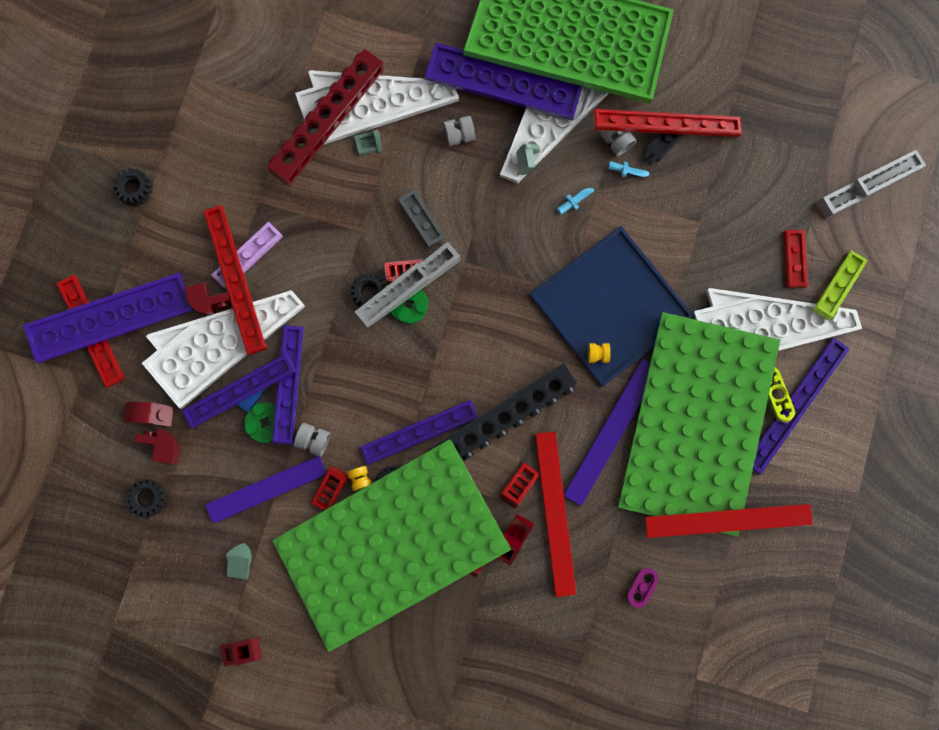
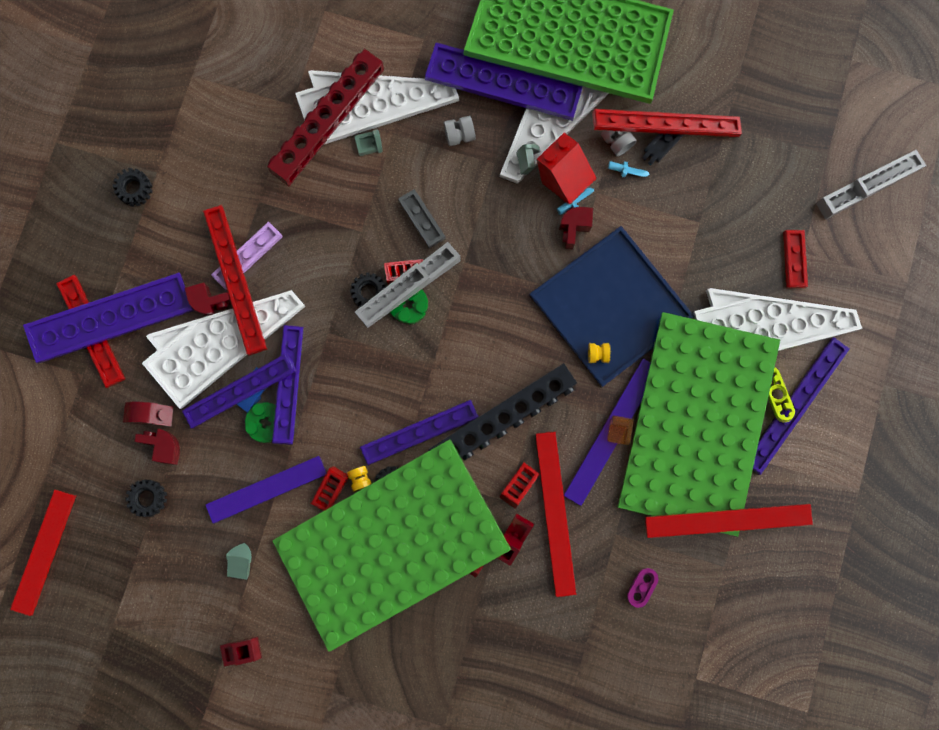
light grey wheel [294,423,331,457] -> none
lime tile [812,250,868,321] -> none
none -> red tile [10,490,76,616]
none -> red slope [536,133,596,205]
none -> dark red brick [559,207,593,250]
none -> clear orange panel [607,416,634,445]

